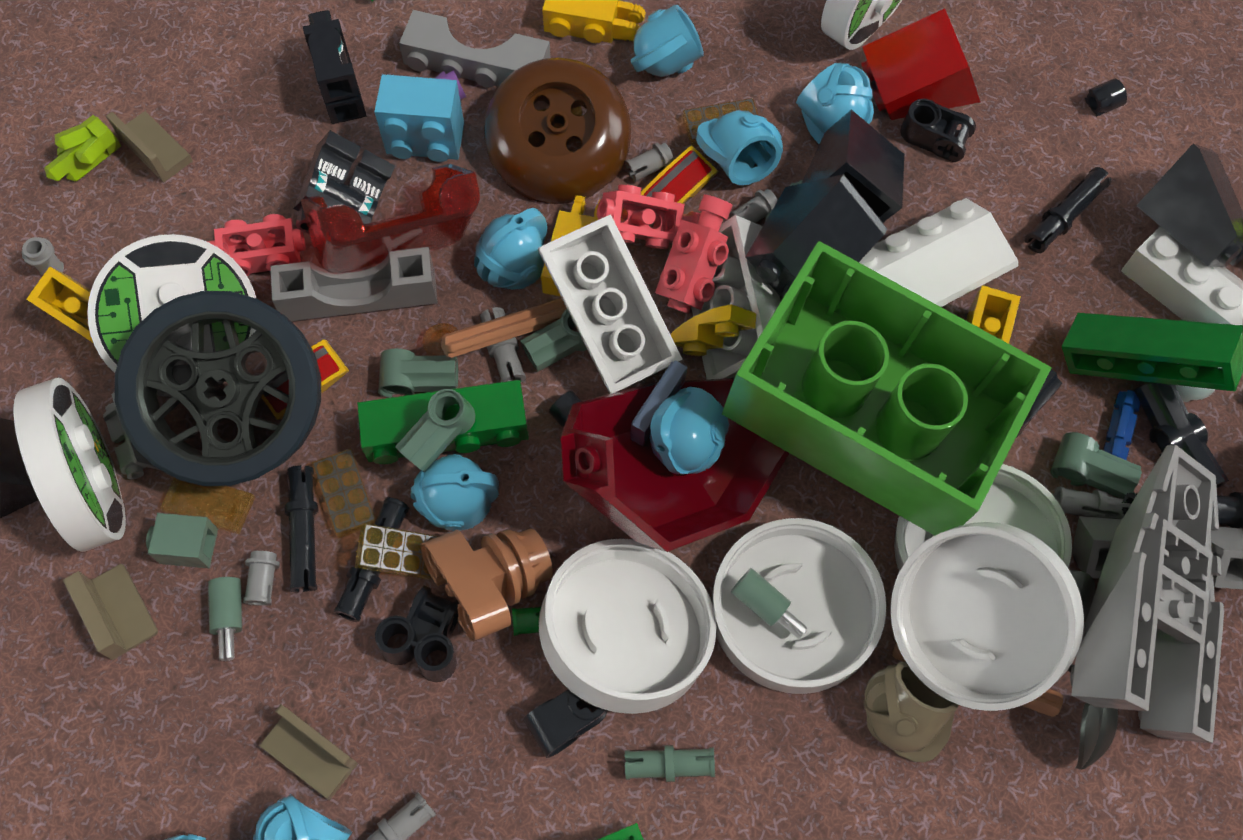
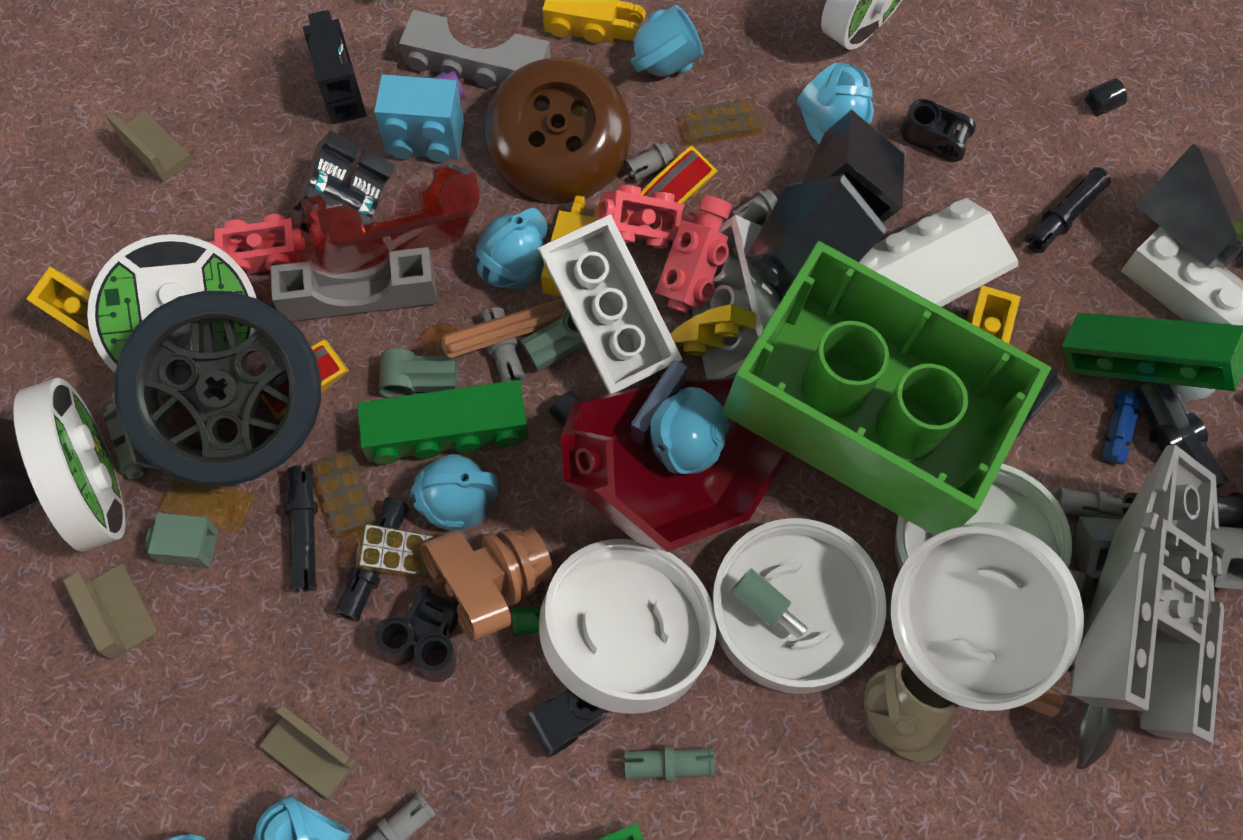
light grey pin [22,237,64,275] -> none
lime rock [44,115,121,181] -> none
sand green piece [208,577,242,661] -> none
light grey pin [243,551,280,606] -> none
sand green piece [395,389,476,472] -> none
medium azure helmet [696,110,783,185] -> none
red slope [861,8,980,120] -> none
sand green piece [1050,432,1142,499] -> none

